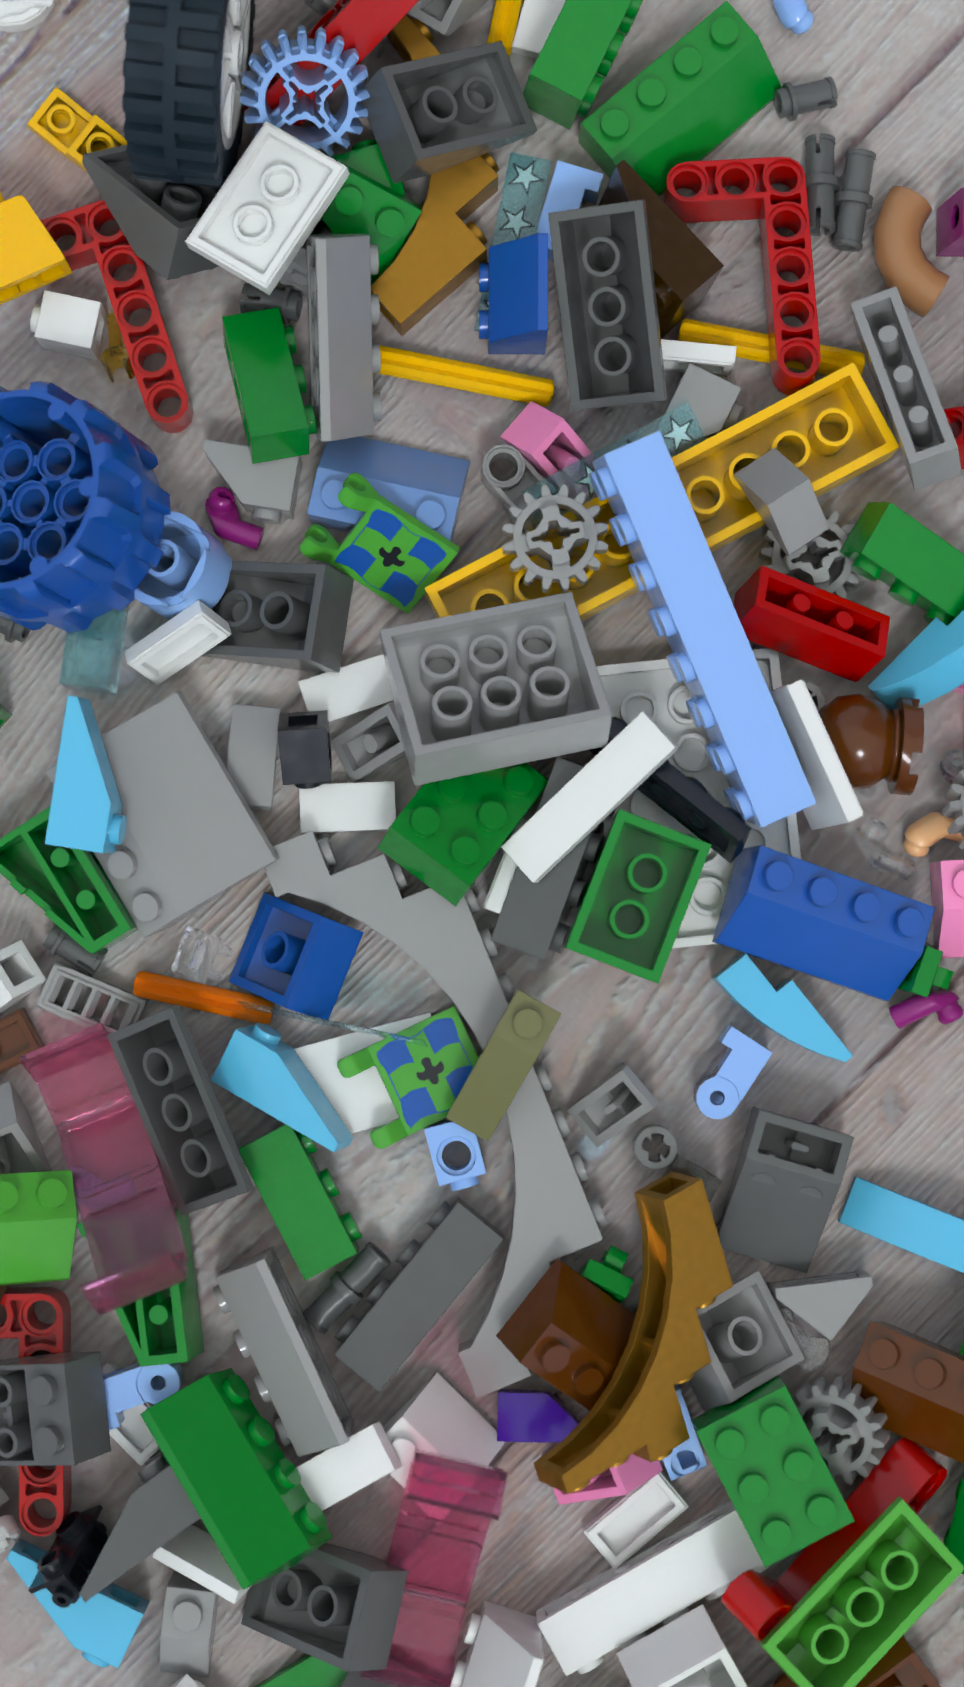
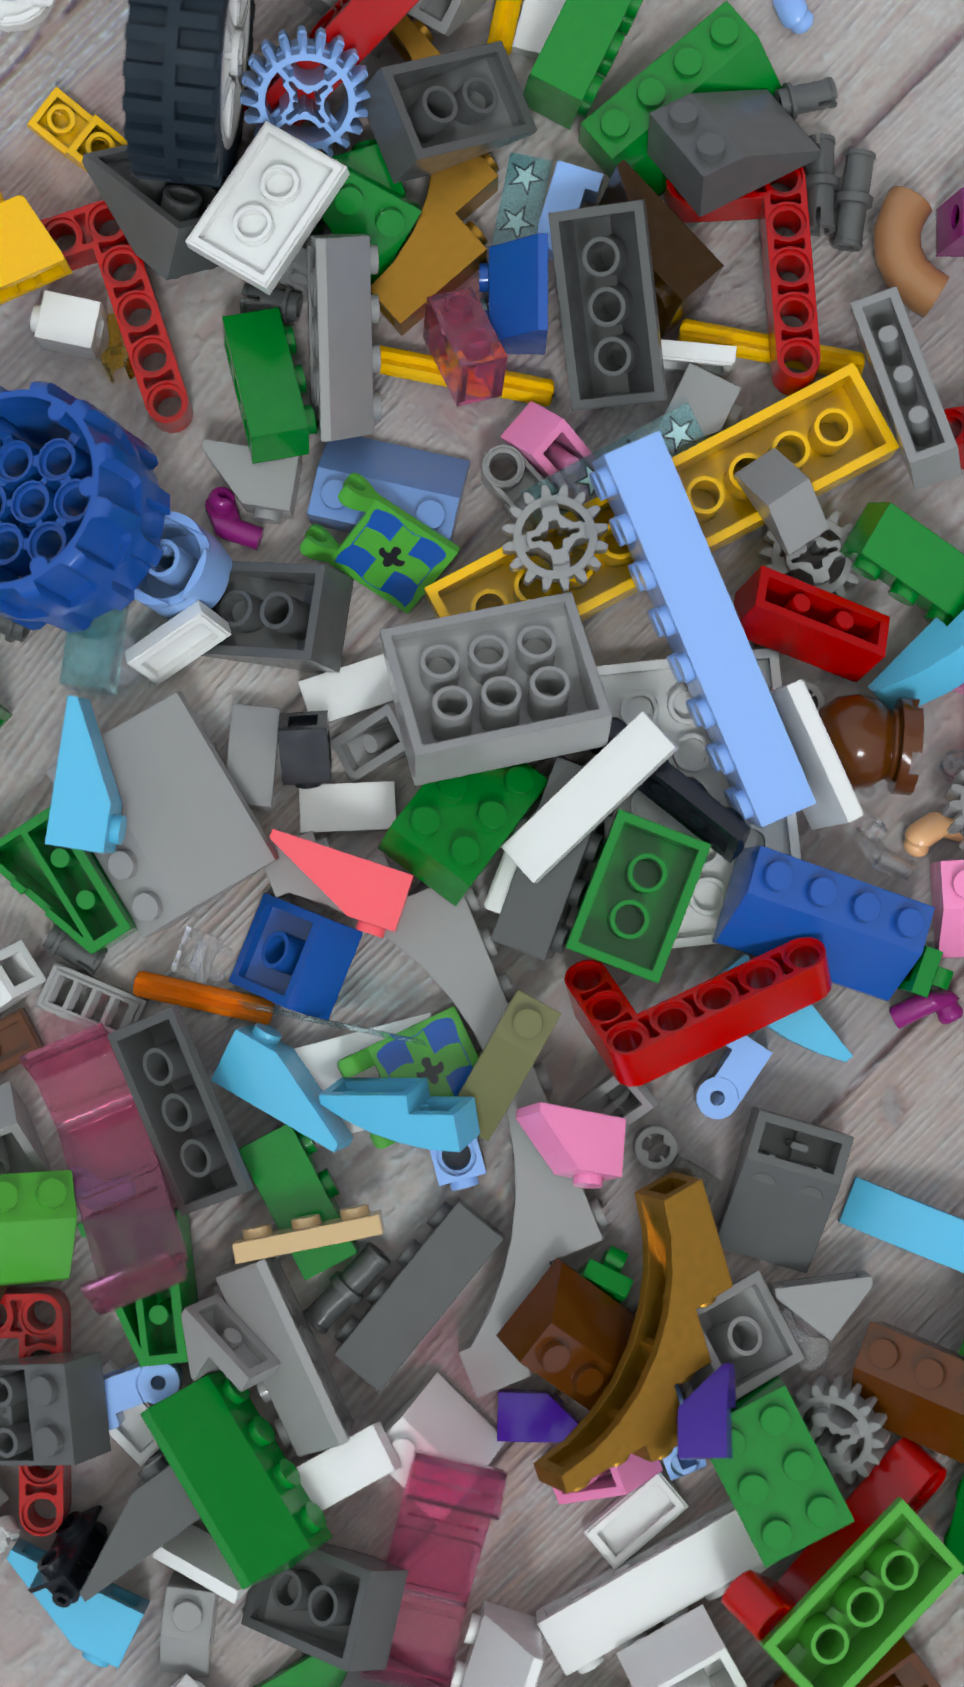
none -> light grey slope [181,1293,281,1392]
none -> tan plate [232,1204,385,1264]
none -> coral slope [269,829,415,938]
none -> medium azure slope [319,1078,480,1152]
none -> clear pink brick [423,287,508,407]
none -> bright pink slope [516,1102,626,1189]
none -> red beam [564,937,832,1087]
none -> dark grey slope [647,89,821,217]
none -> dark purple slope [678,1363,736,1460]

